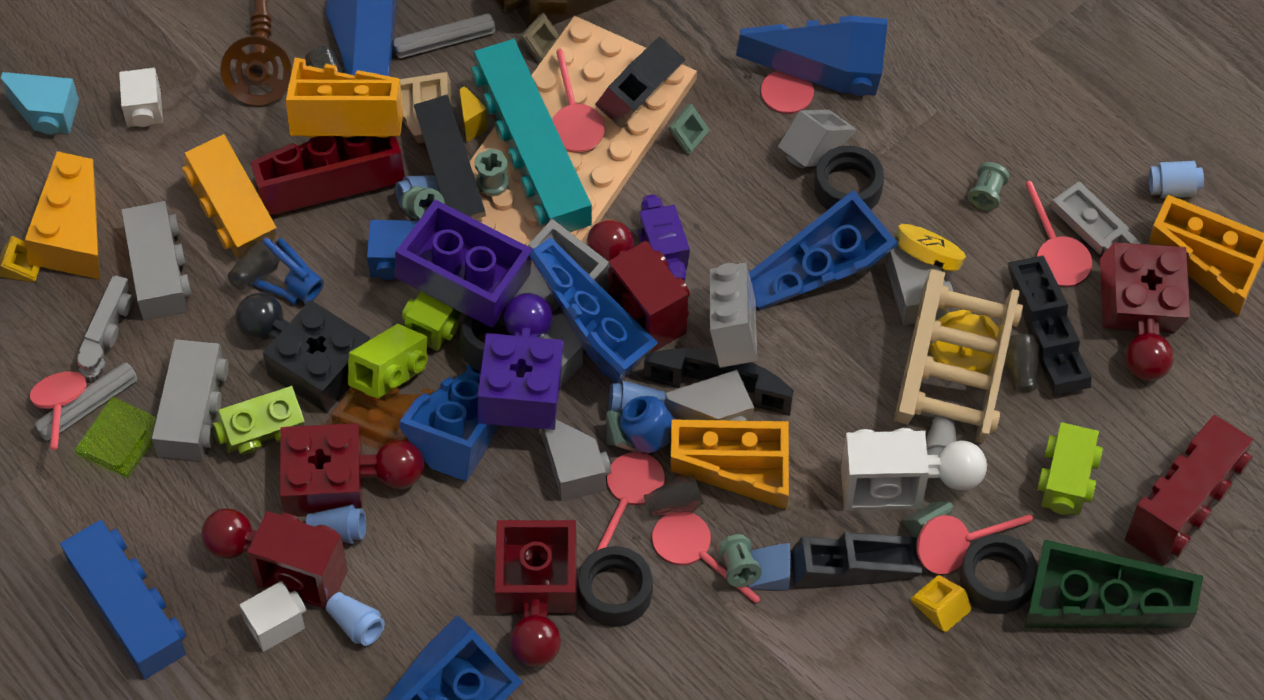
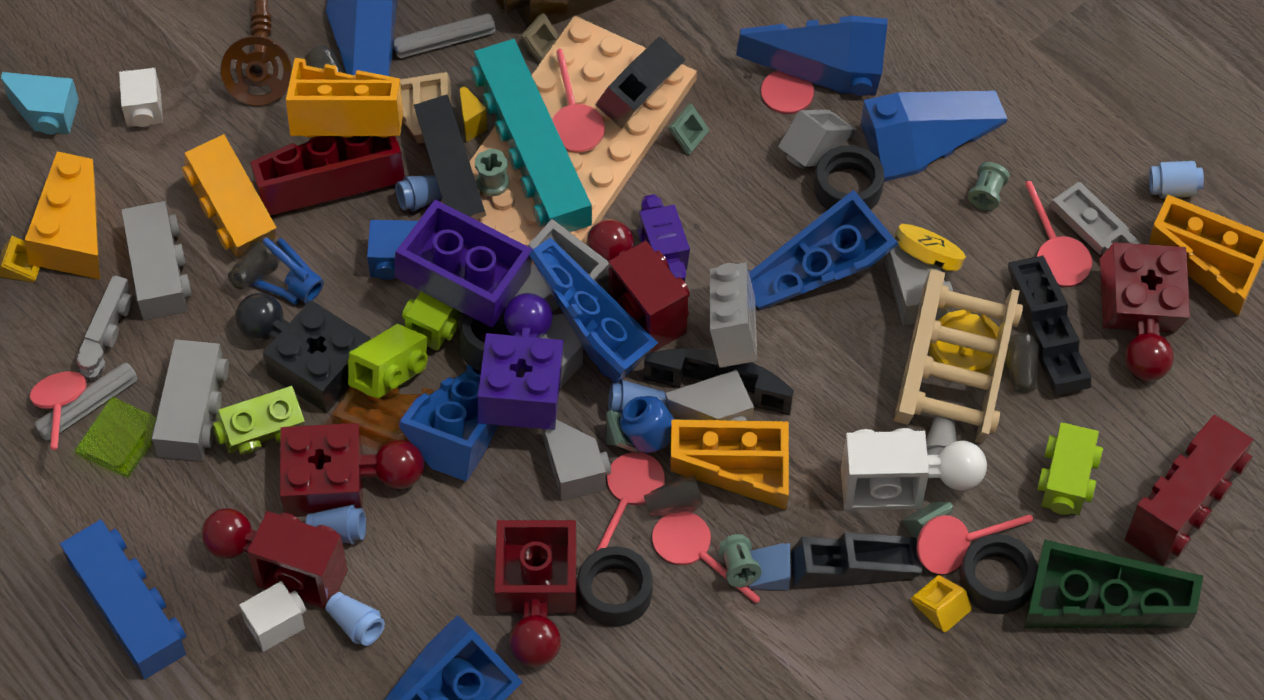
sand green bush [401,186,445,219] -> none
none -> blue wedge [860,91,1007,182]

